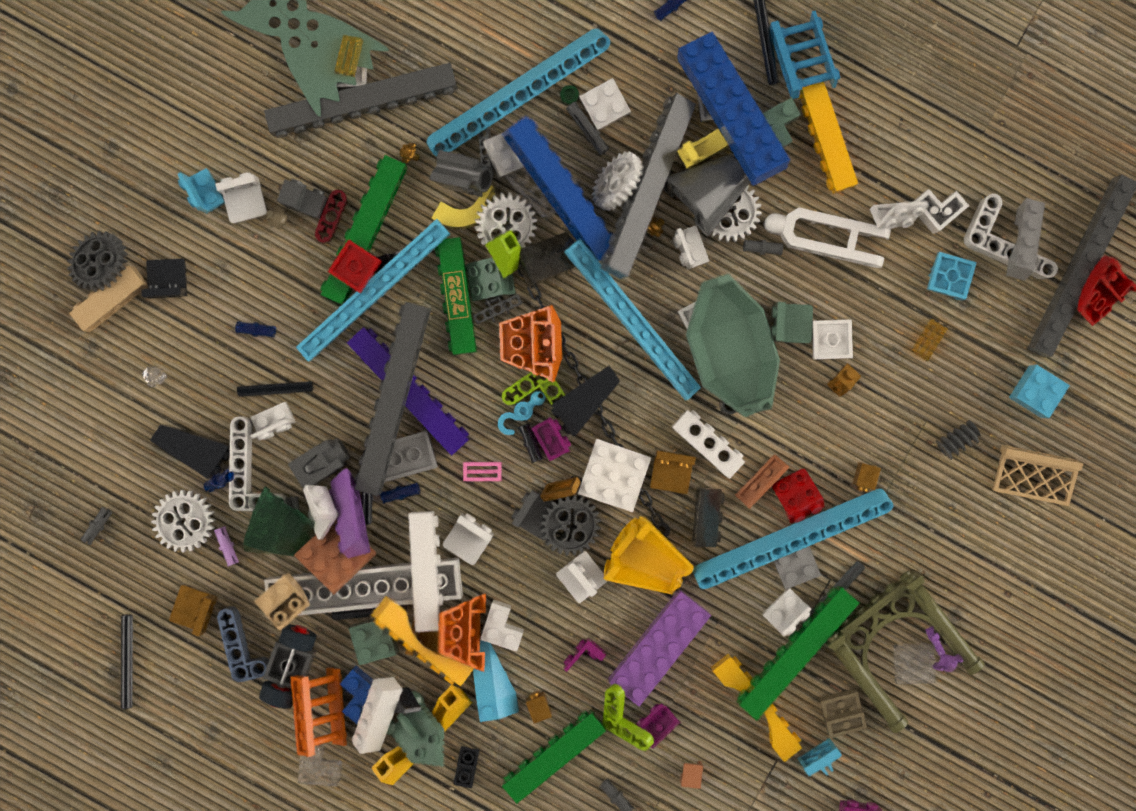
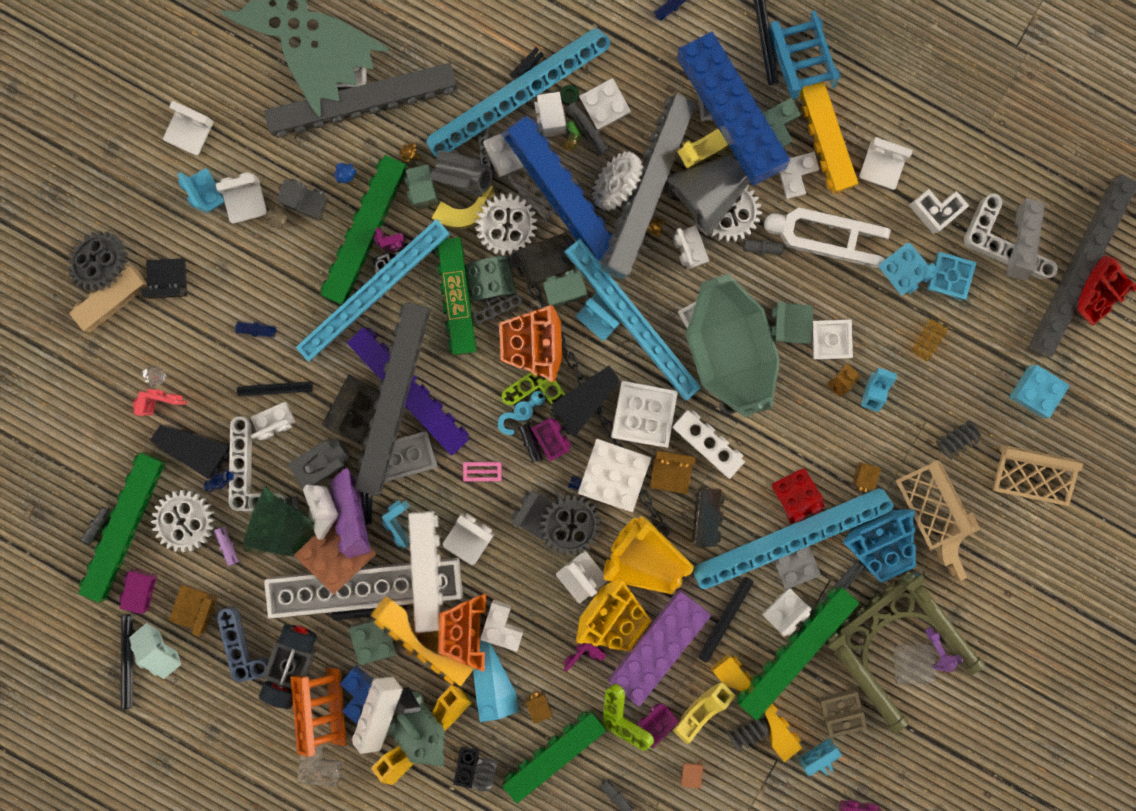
tan slope [254,572,310,631] -> none
dark red beam [315,190,348,244] -> none
red plate [327,239,382,293] -> none
clear yellow tile [335,35,363,77] -> none
clear blue pin [380,482,421,504] -> none
lime slope [485,230,521,278] -> none
pearl gold tile [540,477,581,502] -> none
nougat plate [735,454,790,509] -> none
white bracket [870,201,928,229] -> none
none -> green brick [78,452,167,603]
none -> magenta brick [119,569,157,614]
none -> light aqua brick [129,623,181,679]
none -> coral bracket [133,388,187,416]
none -> white bracket [163,101,214,156]
none -> clear smoke slope [322,374,381,445]
none -> blue piece [333,163,356,184]
none -> magenta bracket [374,228,408,252]
none -> medium azure bracket [382,500,410,548]
none -> sand green brick [404,164,440,210]
none -> dark grey gear [472,757,497,792]
none -> black pin [509,47,544,80]
none -> white brick [534,92,566,137]
none -> sand green brick [543,270,587,307]
none -> clear yellow arm [564,121,581,150]
none -> medium azure bracket [576,292,621,341]
none -> yellow wedge [576,578,652,652]
none -> white plate [611,381,678,448]
none -> light yellow arch [673,682,736,744]
none -> black axle [698,576,754,663]
none -> dark grey piece [726,716,770,752]
none -> white plate [779,152,819,200]
none -> dark azure wedge [843,509,916,583]
none -> white bracket [859,137,913,190]
none -> medium azure brick [861,368,897,413]
none -> medium azure bracket [879,243,937,296]
none -> tan fence [896,460,975,550]
none -> tan arch [937,511,980,581]

